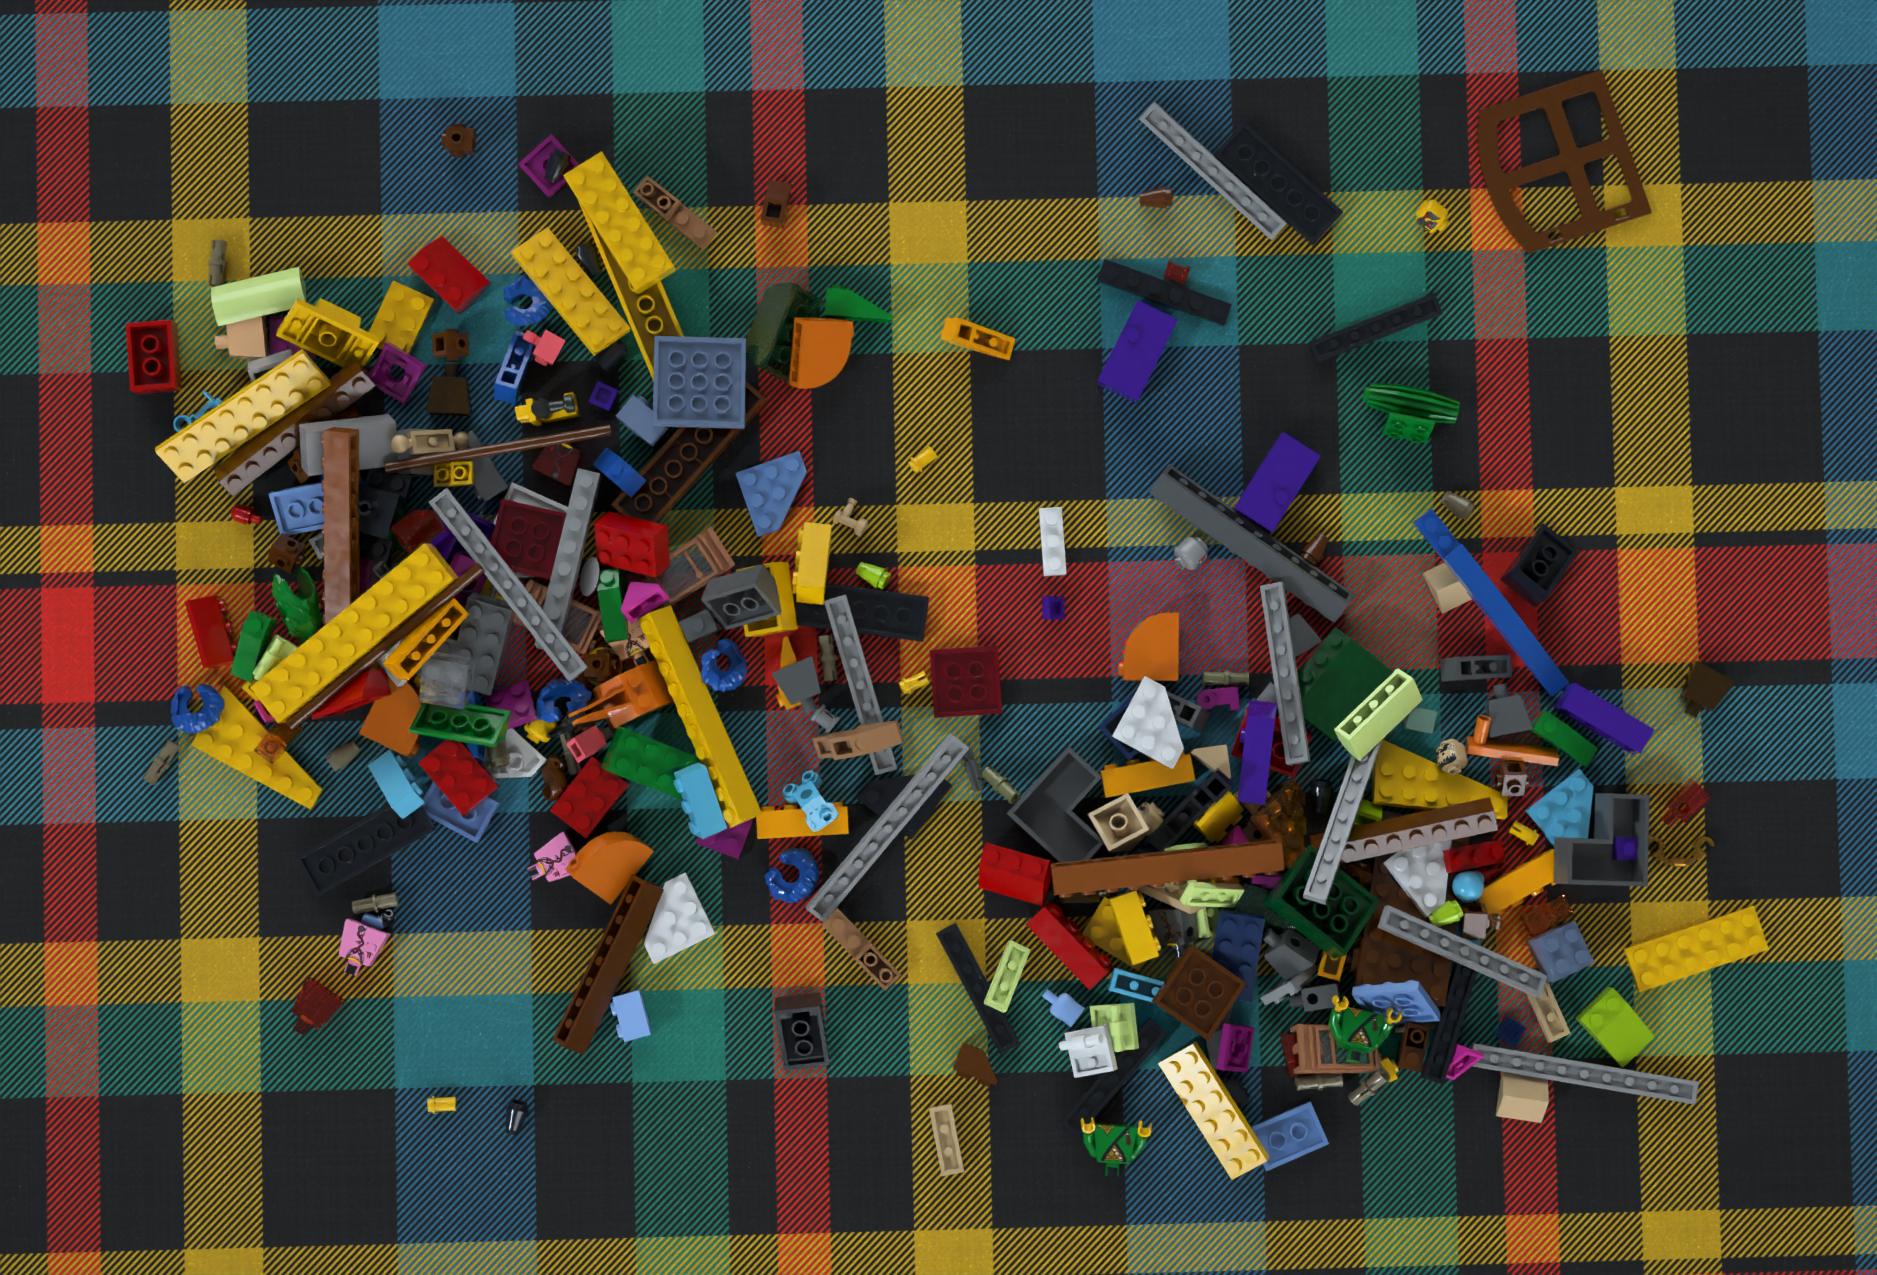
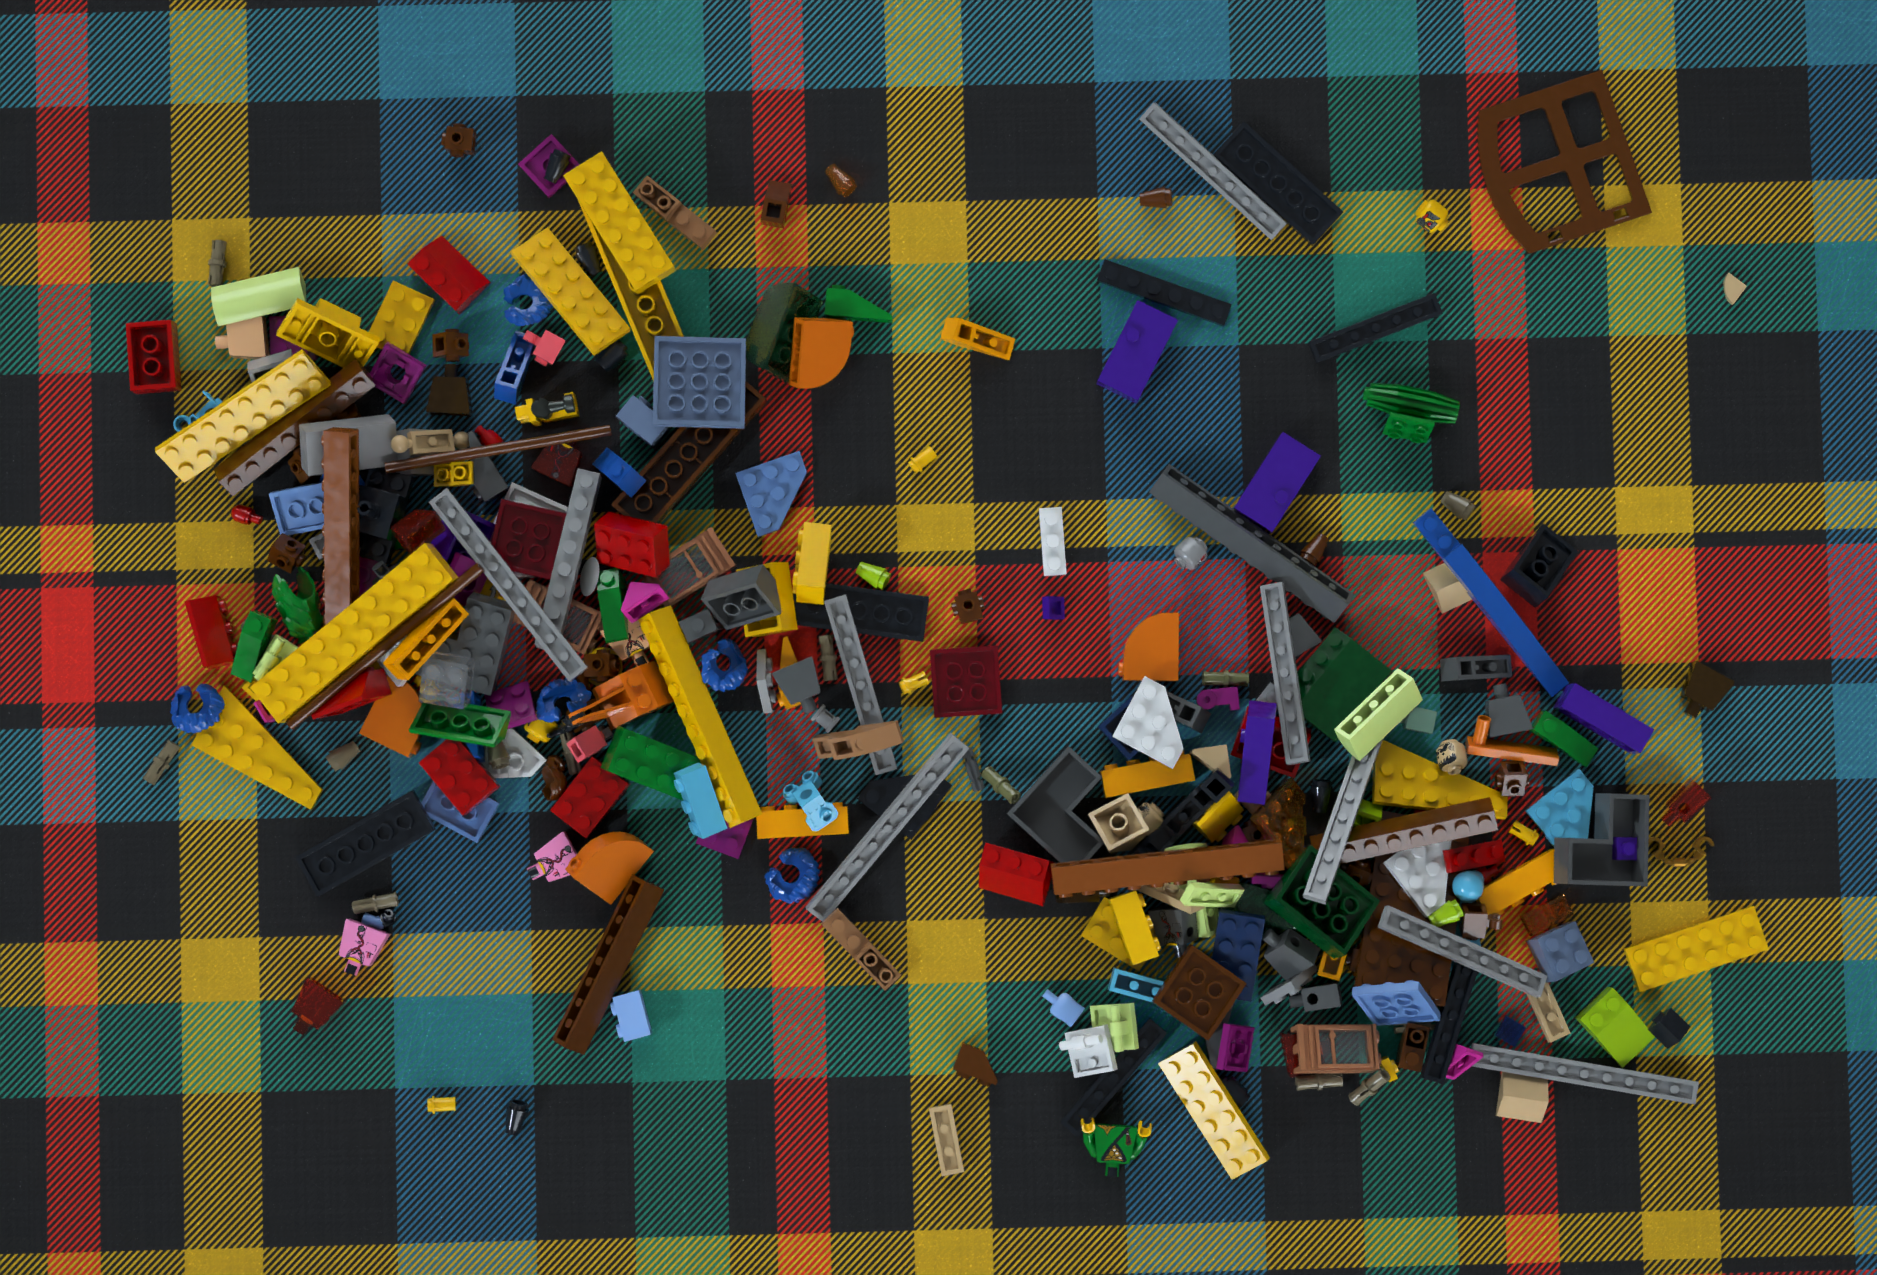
clear orange slope [254,723,303,764] -> none
medium azure brick [368,749,425,819] -> none
dark purple plate [588,381,619,412] -> none
white plate [644,873,716,964] -> none
black slope [774,992,830,1070] -> none
tan piece [833,498,868,537] -> none
black plate [936,922,1020,1055] -> none
yellowish green plate [984,940,1031,1013] -> none
red brick [1026,900,1113,990] -> none
clear red bush [1163,260,1190,286] -> none
medium blue plate [1251,1101,1329,1171] -> none
green torso [1328,995,1402,1064] -> none
none -> red cylinder [475,425,503,446]
none -> light grey plate [756,649,776,713]
none -> clear orange cone [825,164,857,197]
none -> reddish brown brick [951,589,985,624]
none -> black brick [1648,1008,1691,1049]
none -> tan tile [1723,273,1747,305]

